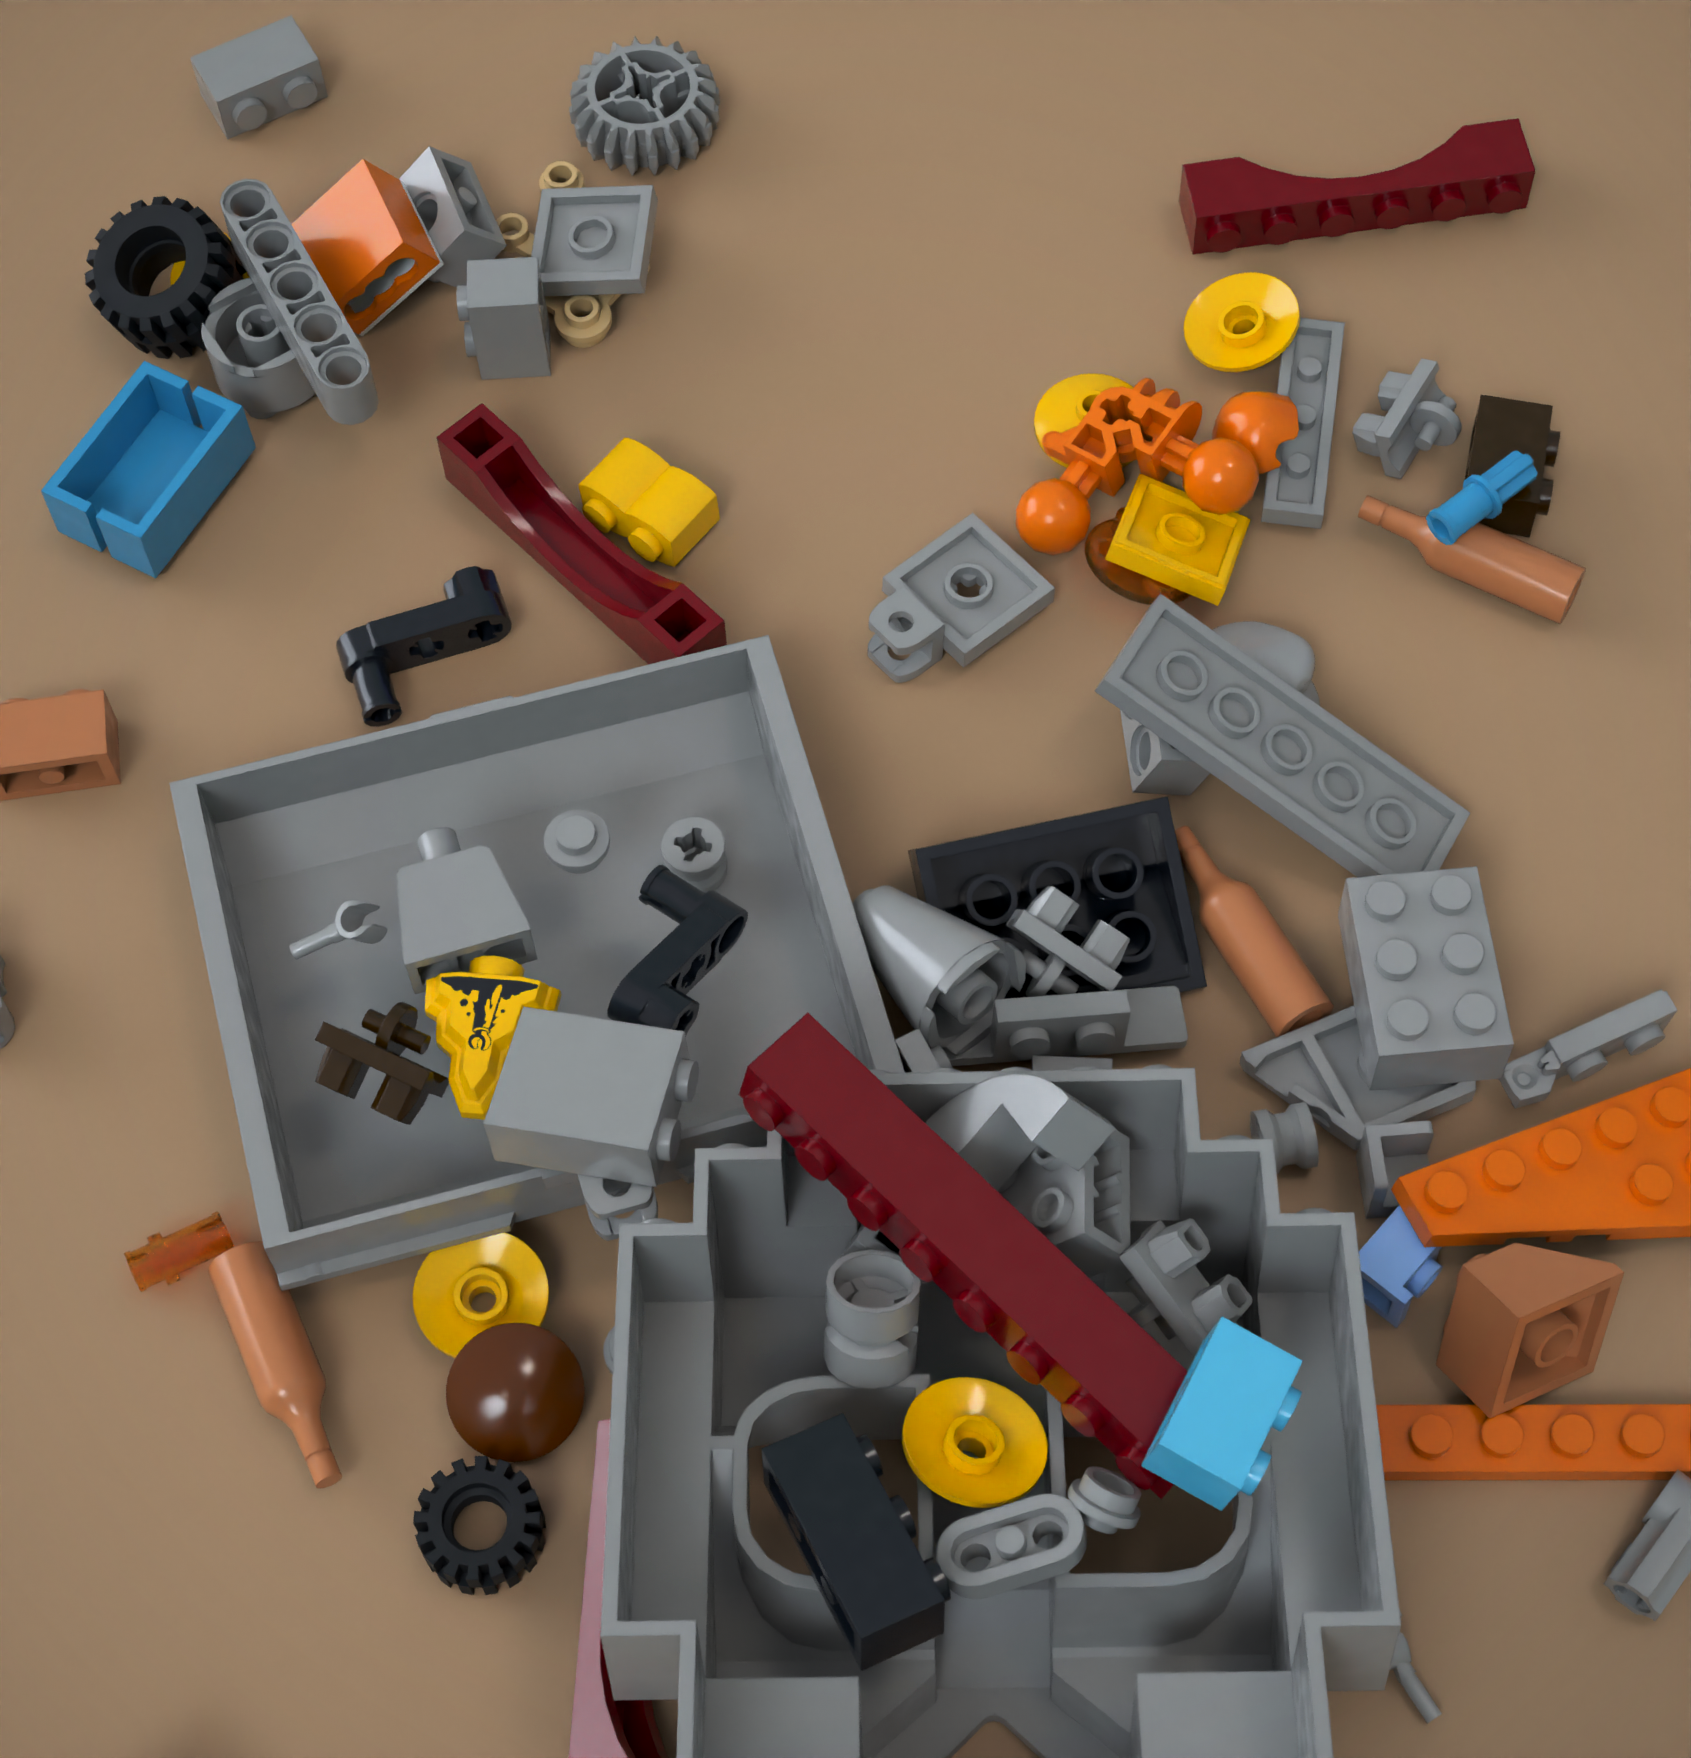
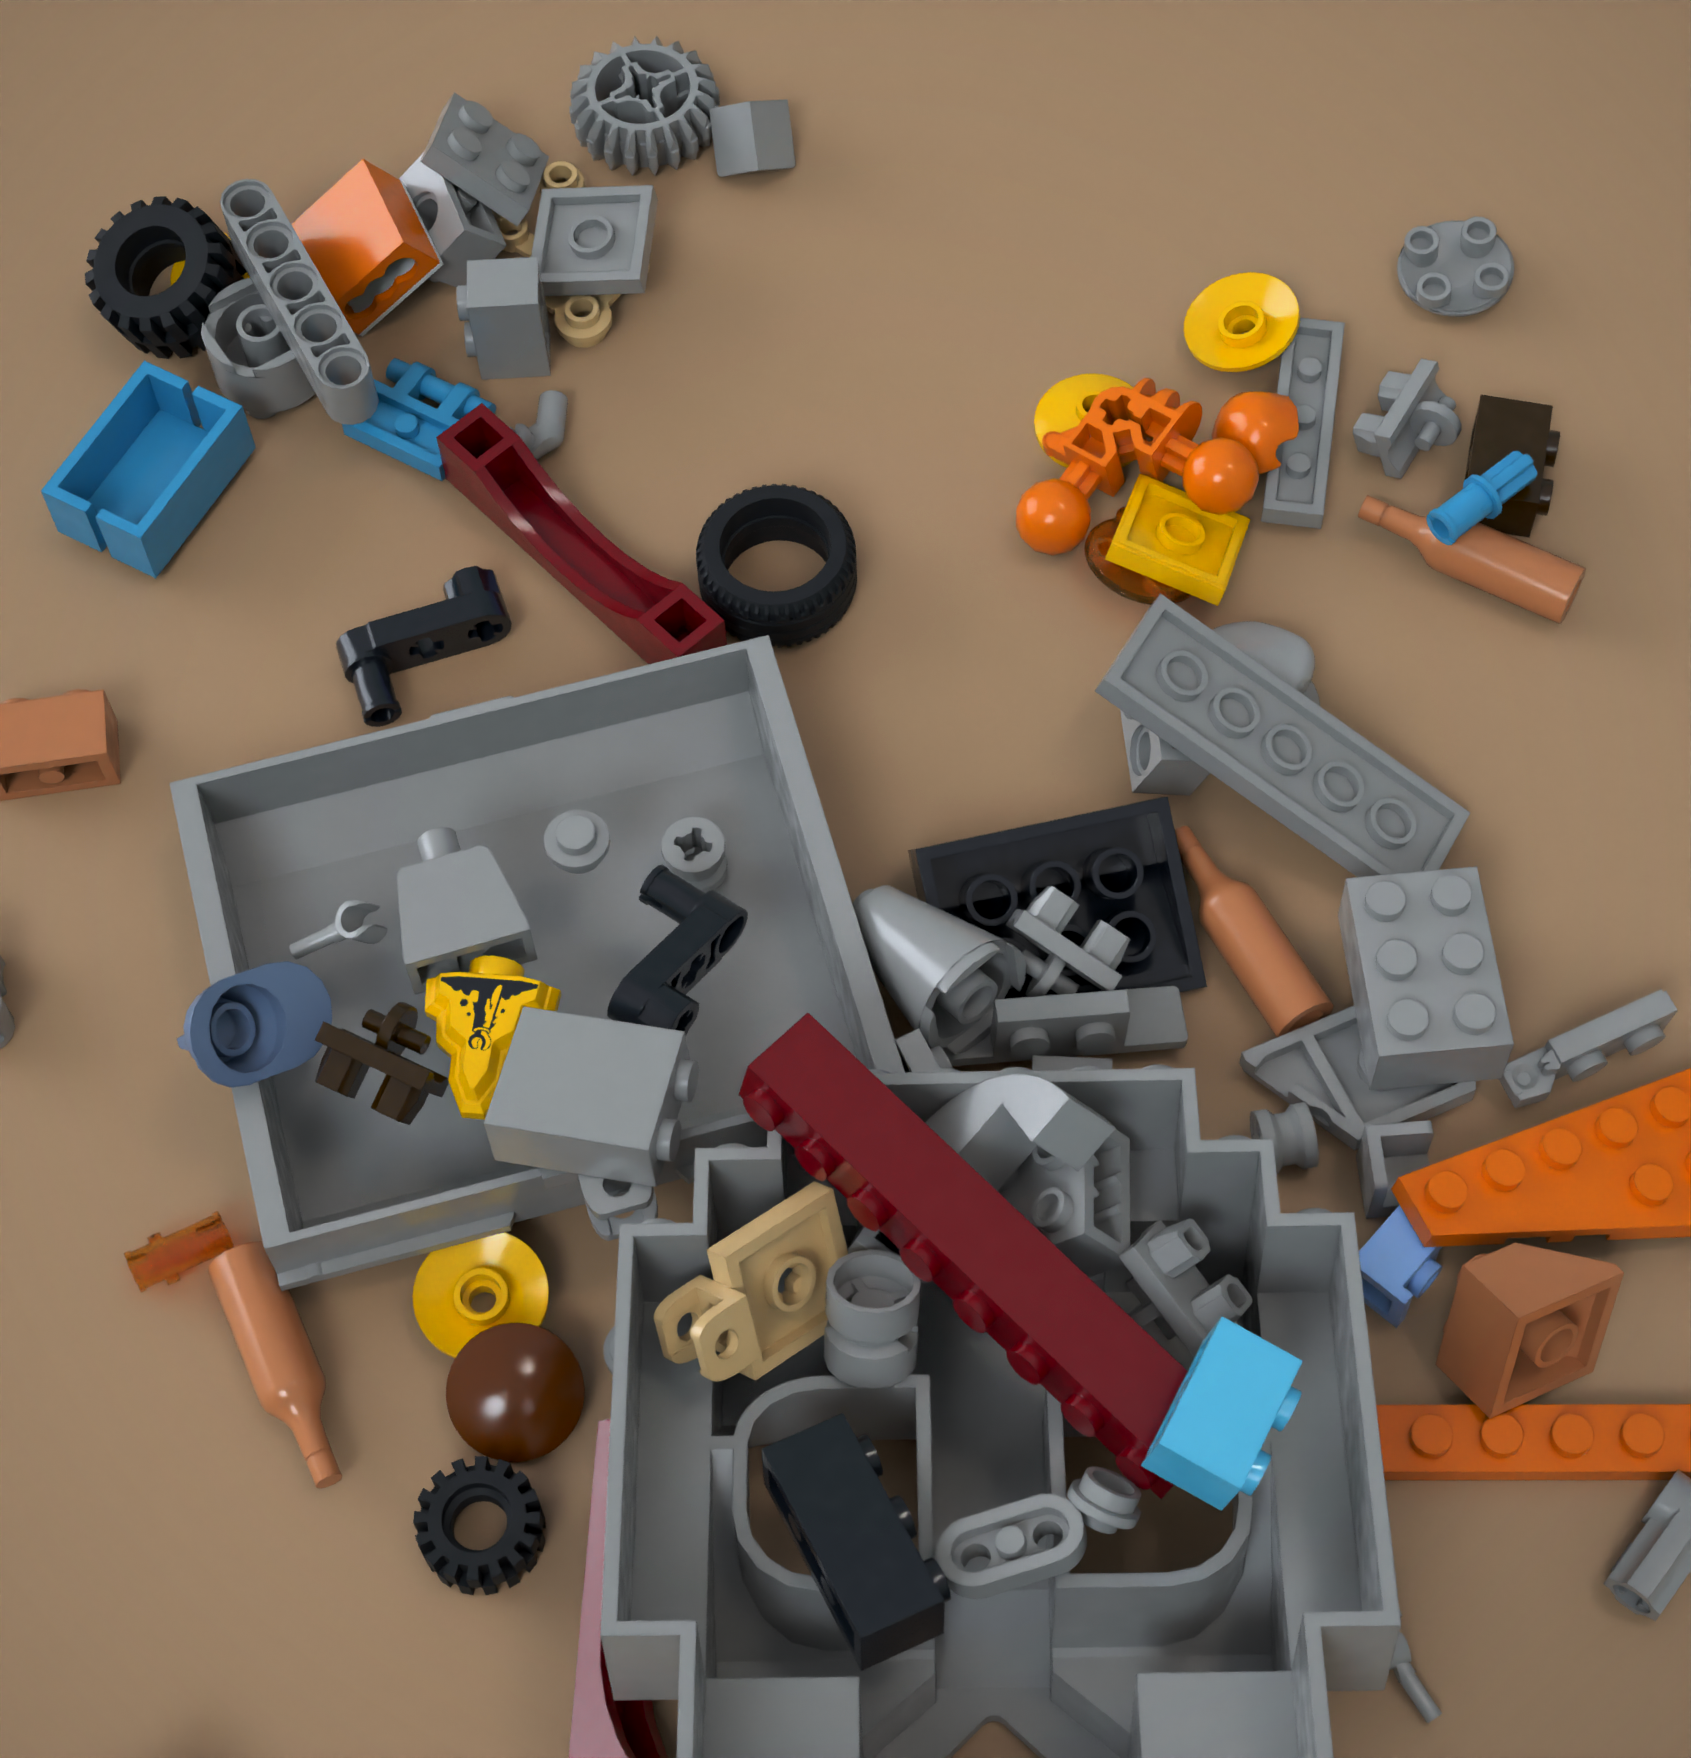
light grey brick [190,15,328,140] -> none
yellow brick [578,437,720,567] -> none
light grey plate [867,513,1055,683] -> none
yellow dish [902,1377,1048,1508] -> none
dark red arch [1179,118,1535,255] -> none
none -> sand blue piece [177,961,333,1088]
none -> dark azure plate [342,358,496,481]
none -> light grey plate [420,92,549,226]
none -> light grey arm [509,390,568,460]
none -> tan plate [653,1181,848,1382]
none -> black tyre [696,484,857,648]
none -> light grey panel [709,99,795,177]
none -> light grey dish [1397,217,1514,317]

